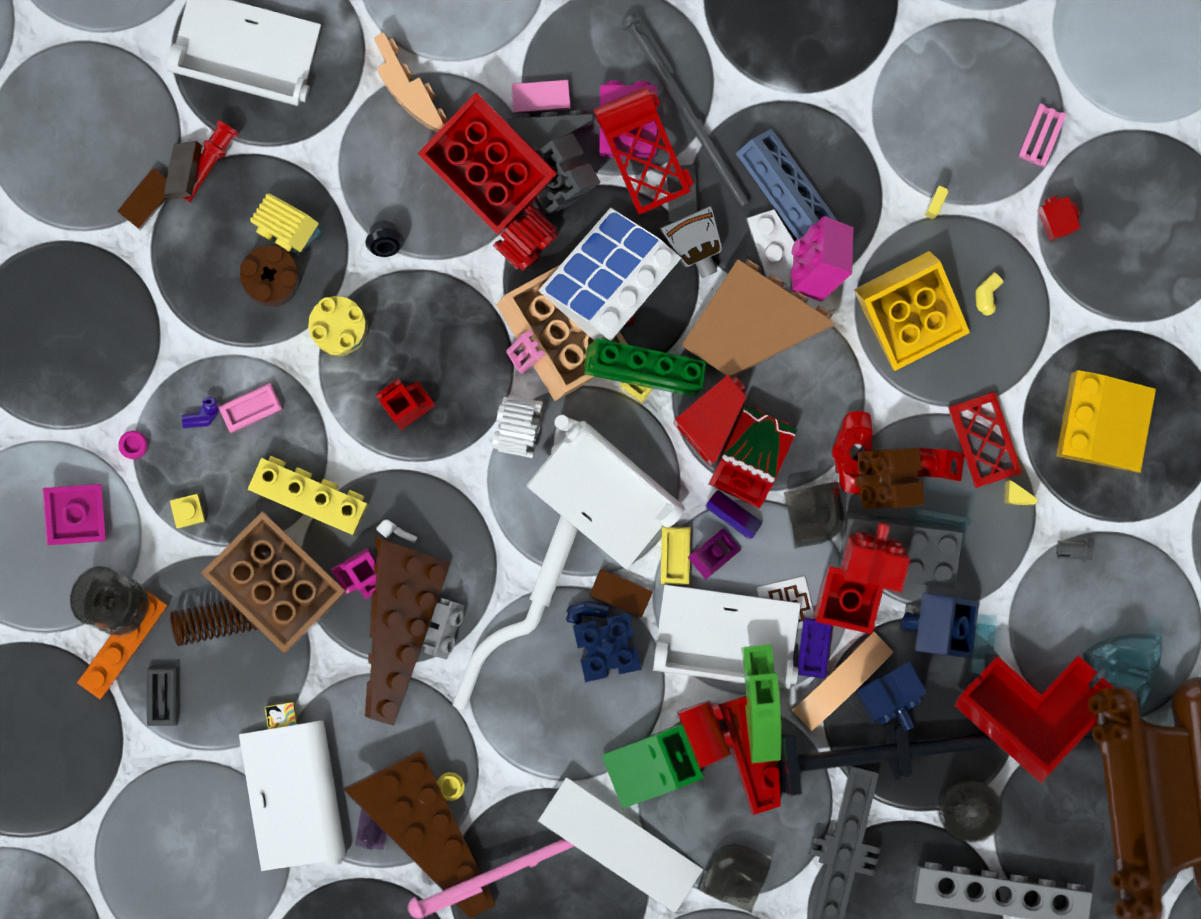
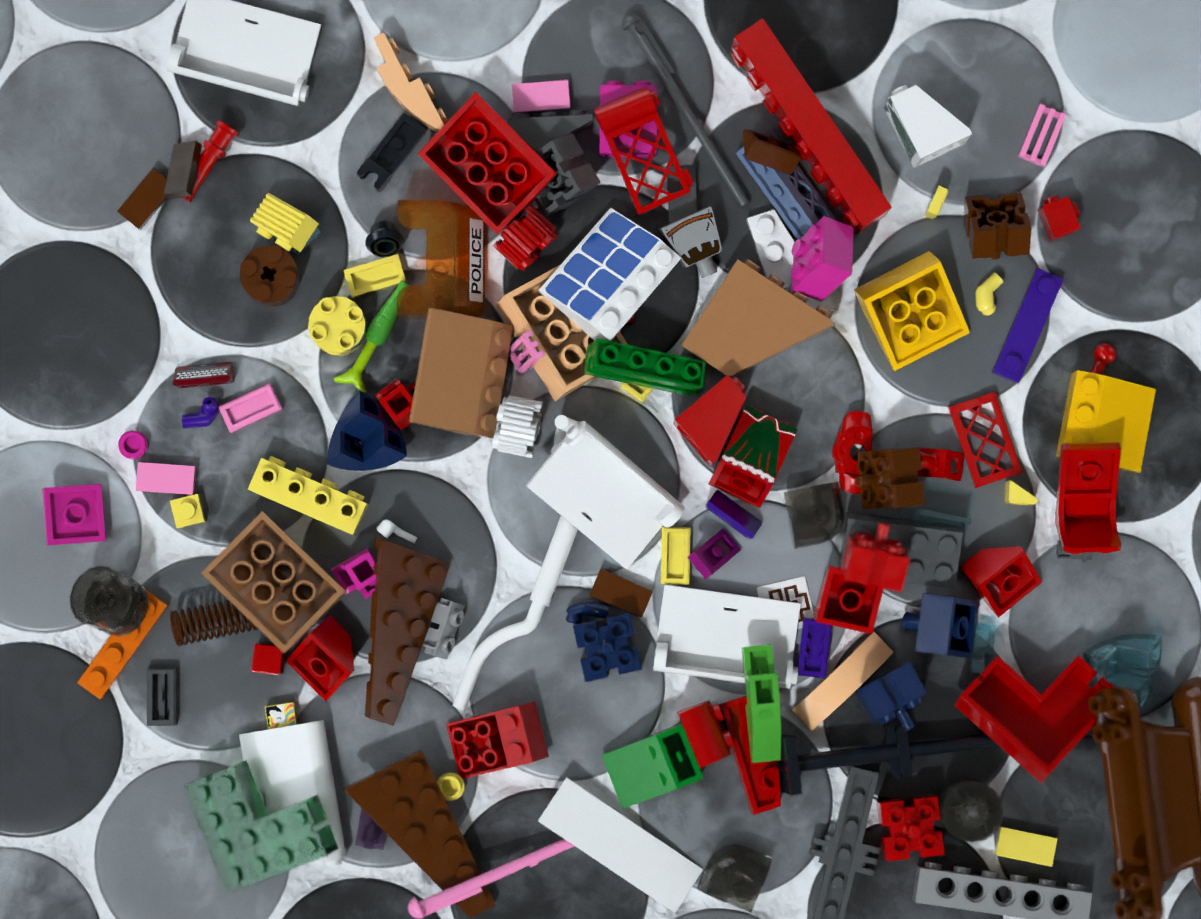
none -> bright pink tile [136,462,196,495]
none -> dark red slope [173,362,234,389]
none -> clear green piece [184,760,339,894]
none -> red piece [251,643,285,675]
none -> red slope [286,616,355,701]
none -> dark blue brick [327,390,407,471]
none -> piece [333,281,410,393]
none -> light yellow tile [344,254,407,298]
none -> black plate [357,113,427,192]
none -> clear orange windscreen [397,200,486,319]
none -> medium nougat slope [409,308,513,439]
none -> red slope [446,701,549,779]
none -> red brick [730,18,892,235]
none -> reddish brown slope [743,129,801,174]
none -> red brick [876,795,944,861]
none -> white slope [884,85,972,168]
none -> red slope [960,546,1042,618]
none -> reddish brown brick [963,192,1032,260]
none -> dark purple plate [992,268,1064,384]
none -> light yellow tile [994,826,1057,867]
none -> red bracket [1055,442,1121,554]
none -> red bar [1090,343,1116,375]

